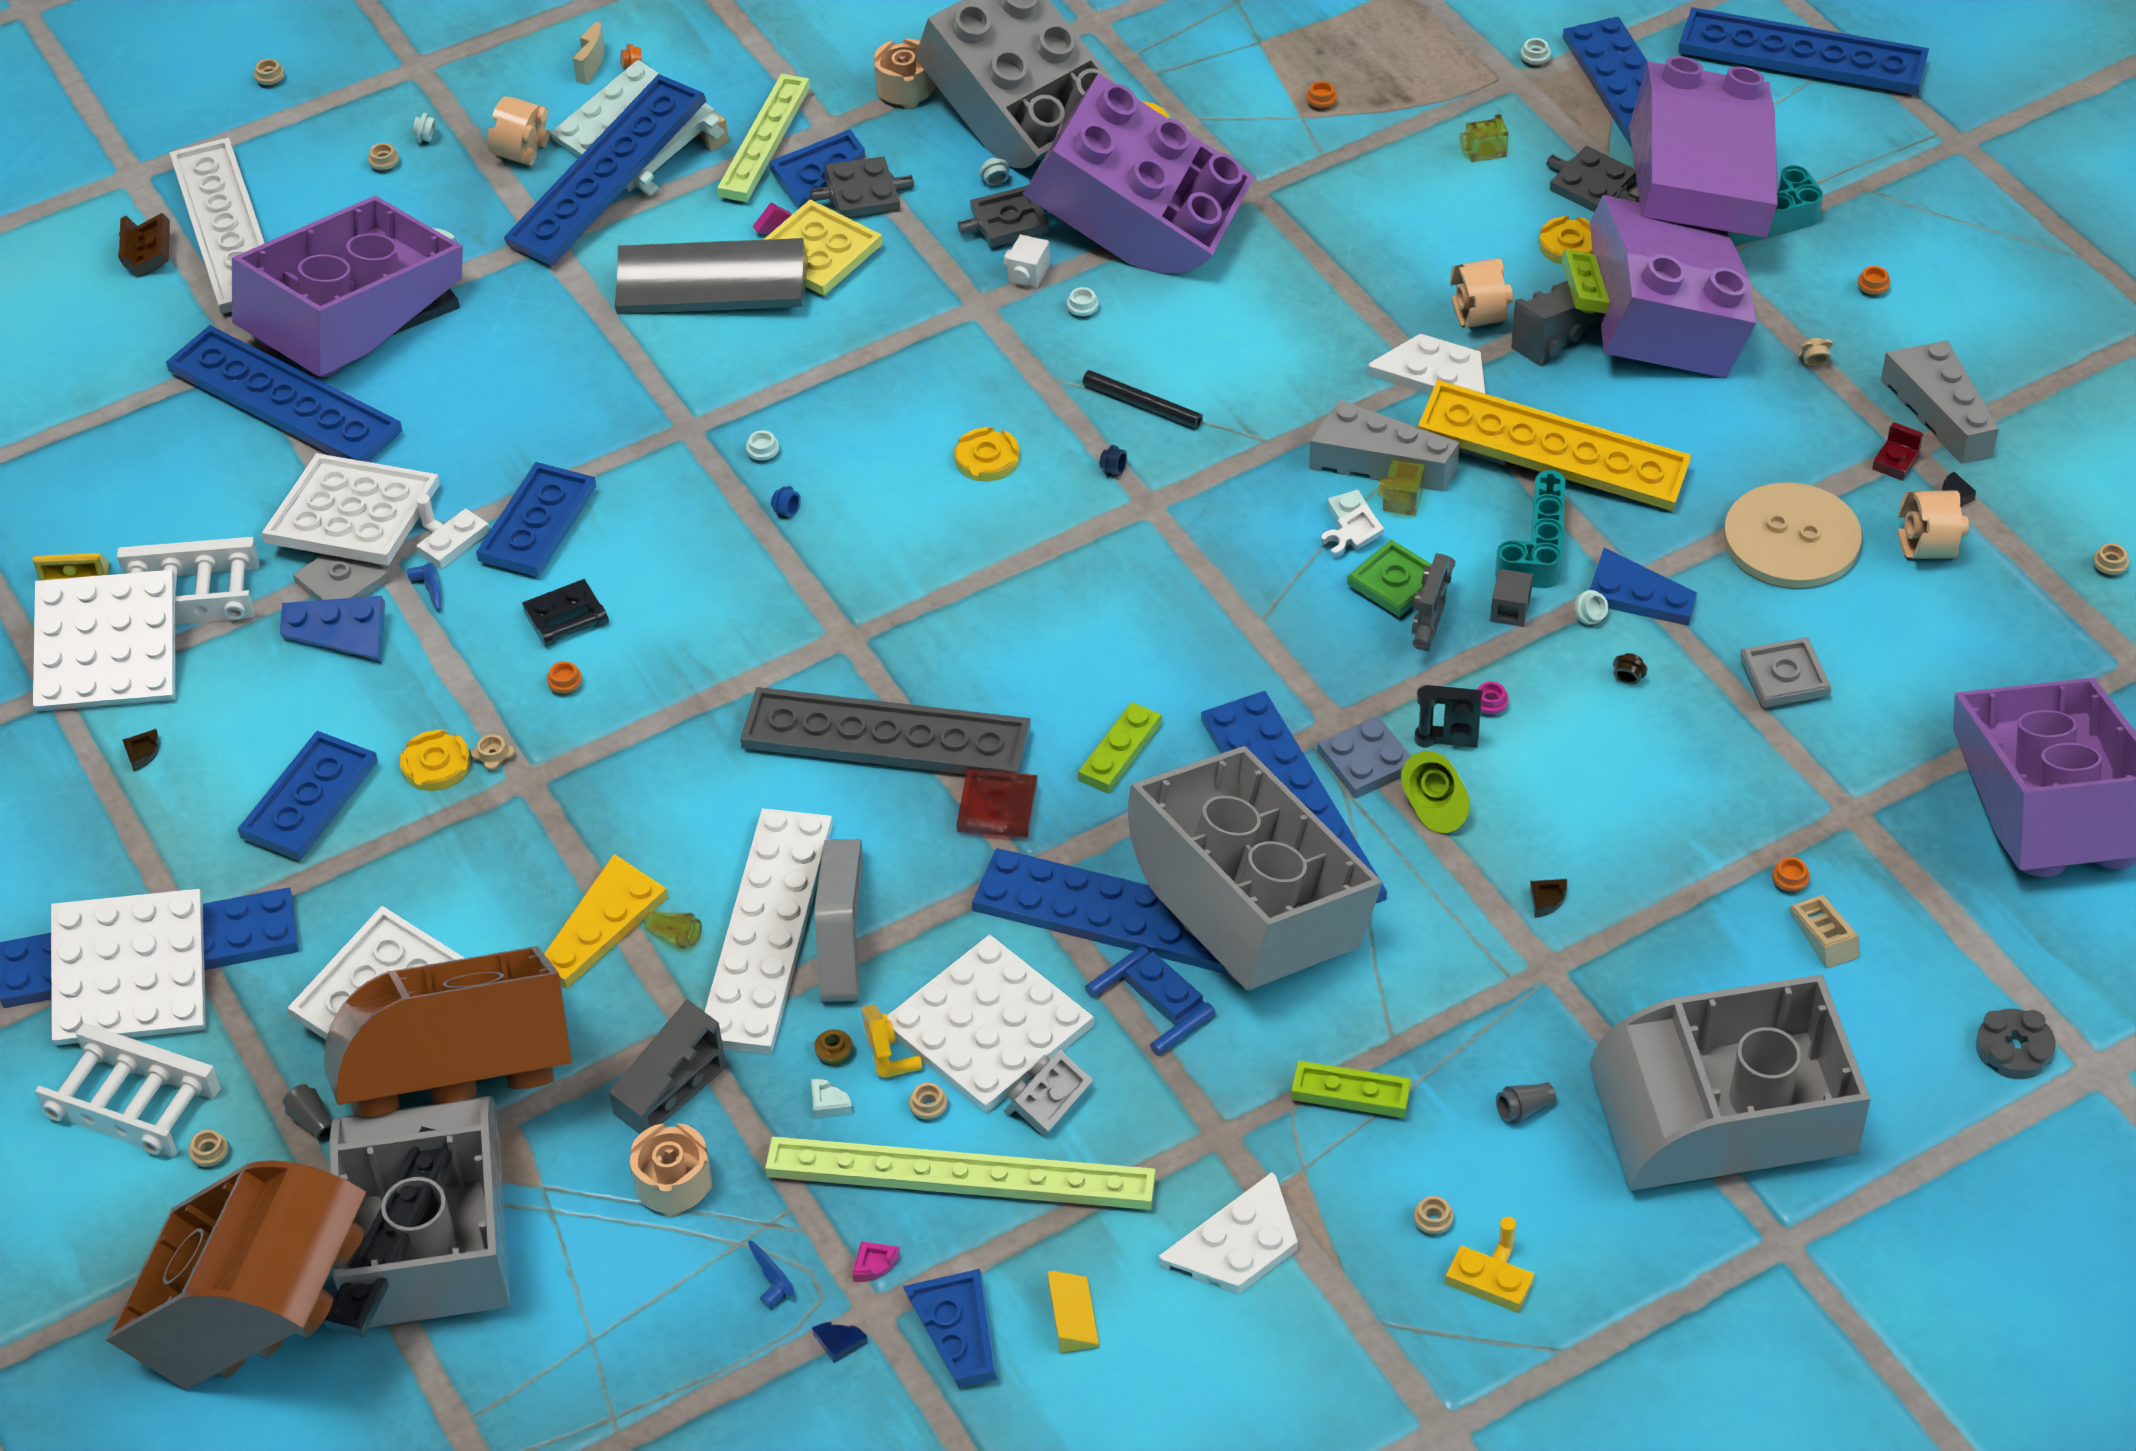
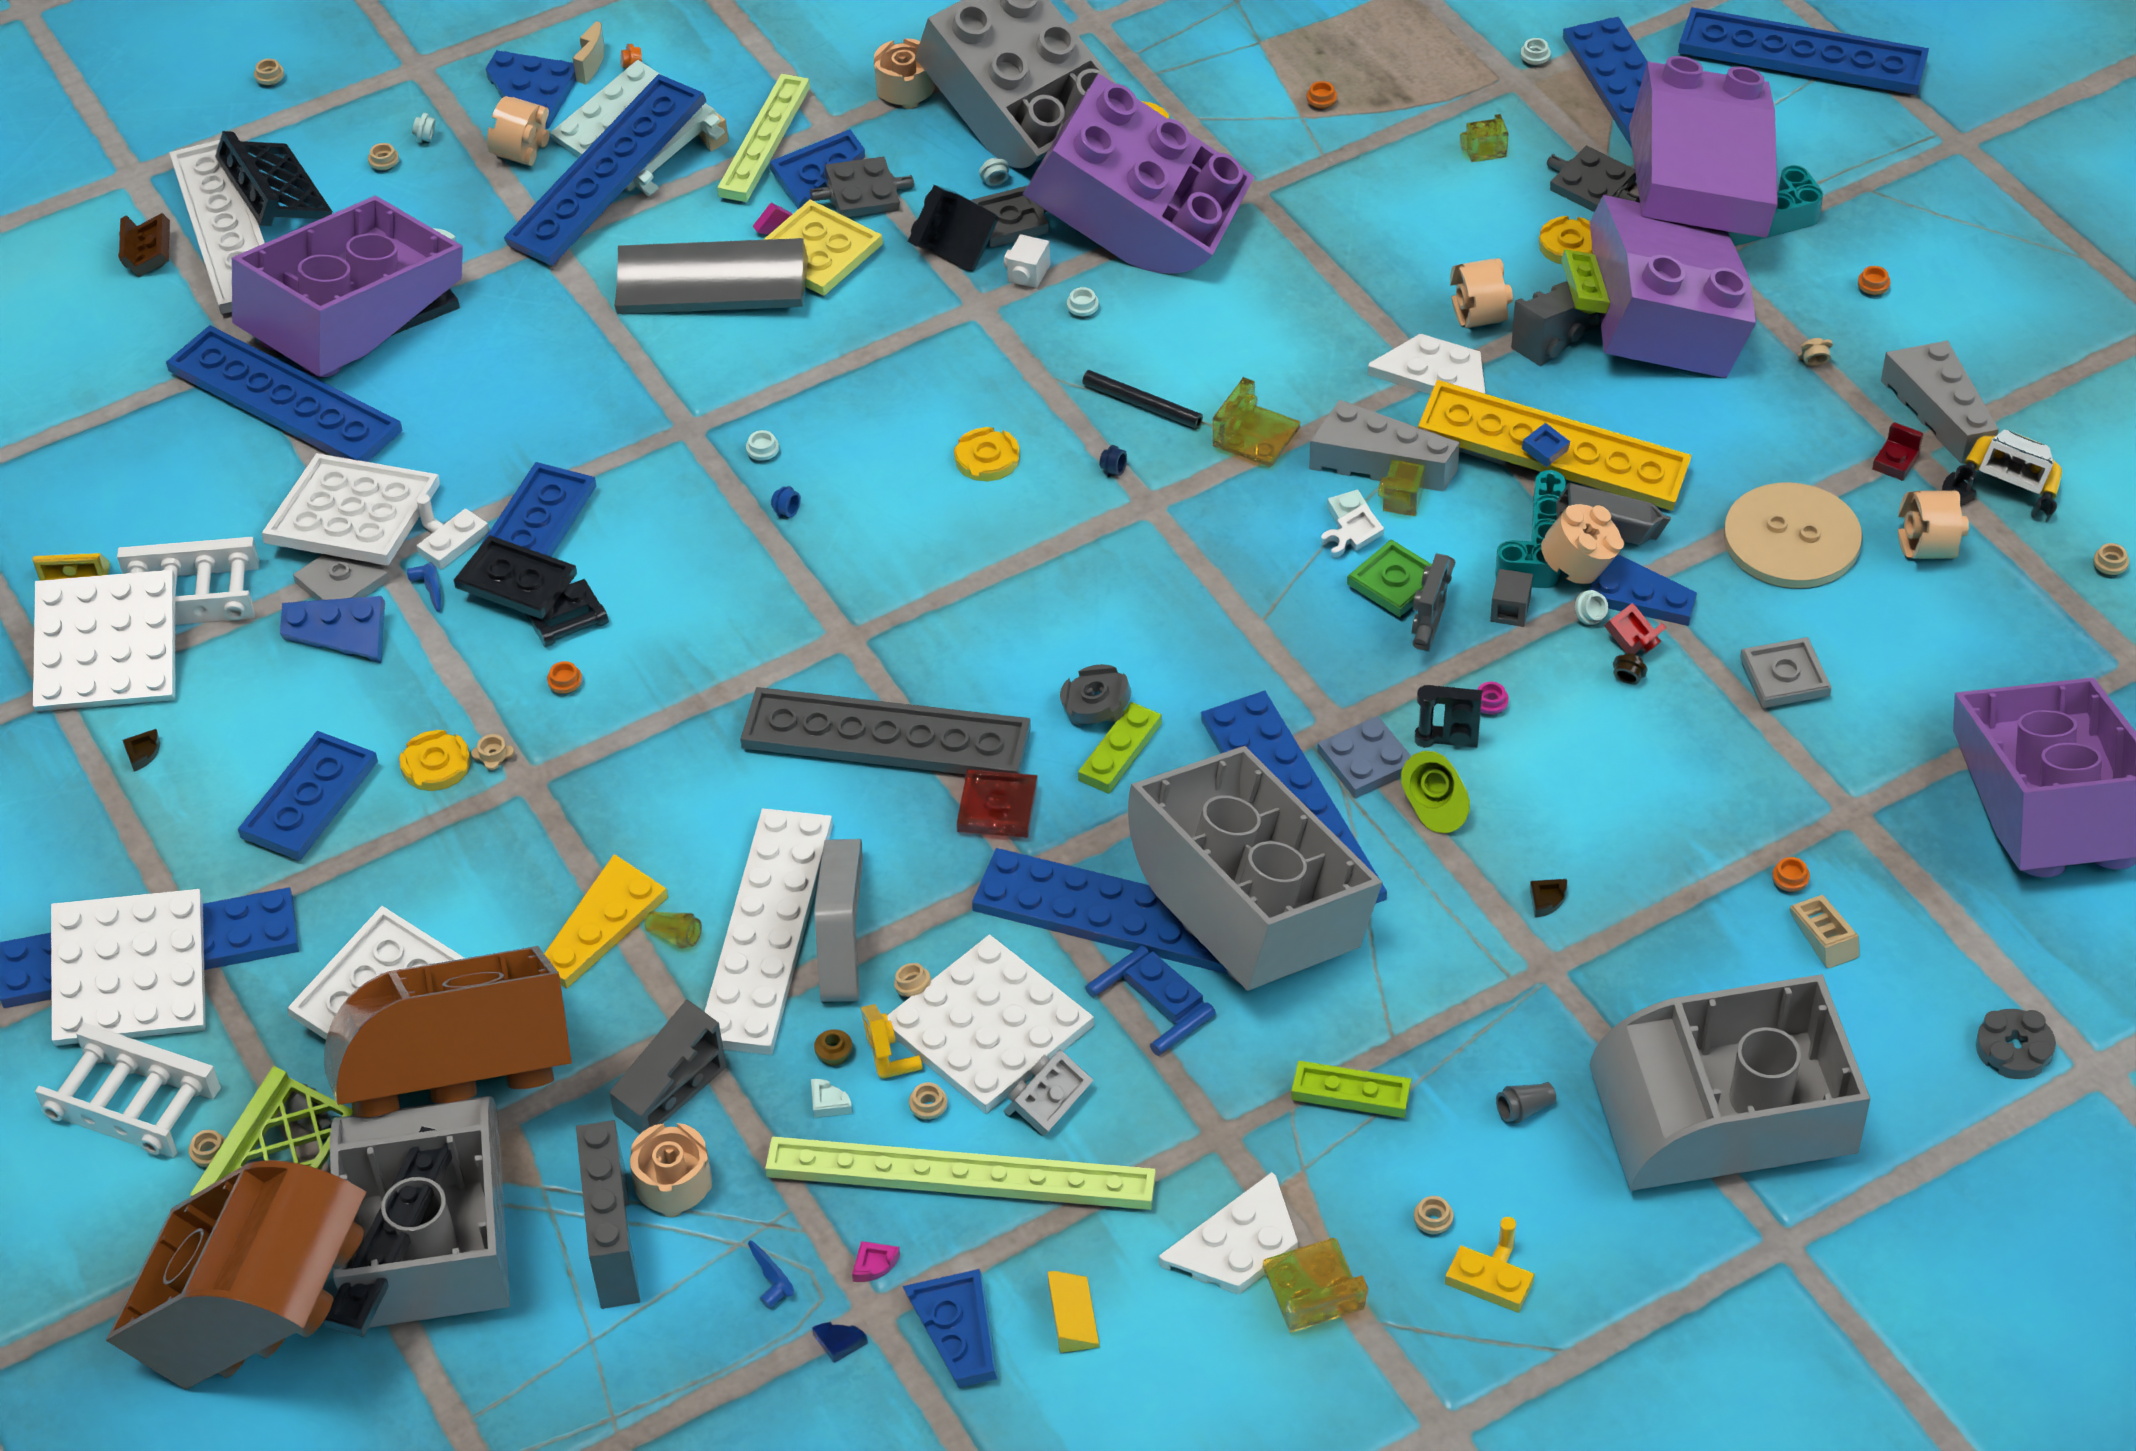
none -> lime fence [190,1065,353,1196]
none -> black fence [215,131,333,226]
none -> black tile [453,535,577,619]
none -> blue plate [485,50,576,129]
none -> dark grey arch [576,1120,640,1309]
none -> tan plate [894,963,931,997]
none -> black bracket [907,185,998,271]
none -> dark grey plate [1060,664,1131,725]
none -> clear yellow bracket [1213,377,1300,467]
none -> clear yellow bracket [1262,1238,1369,1333]
none -> blue plate [1521,423,1571,467]
none -> light nougat brick [1541,504,1624,584]
none -> dark grey piece [1556,483,1671,545]
none -> bracket [1604,603,1666,654]
none -> torso [1953,430,2062,522]

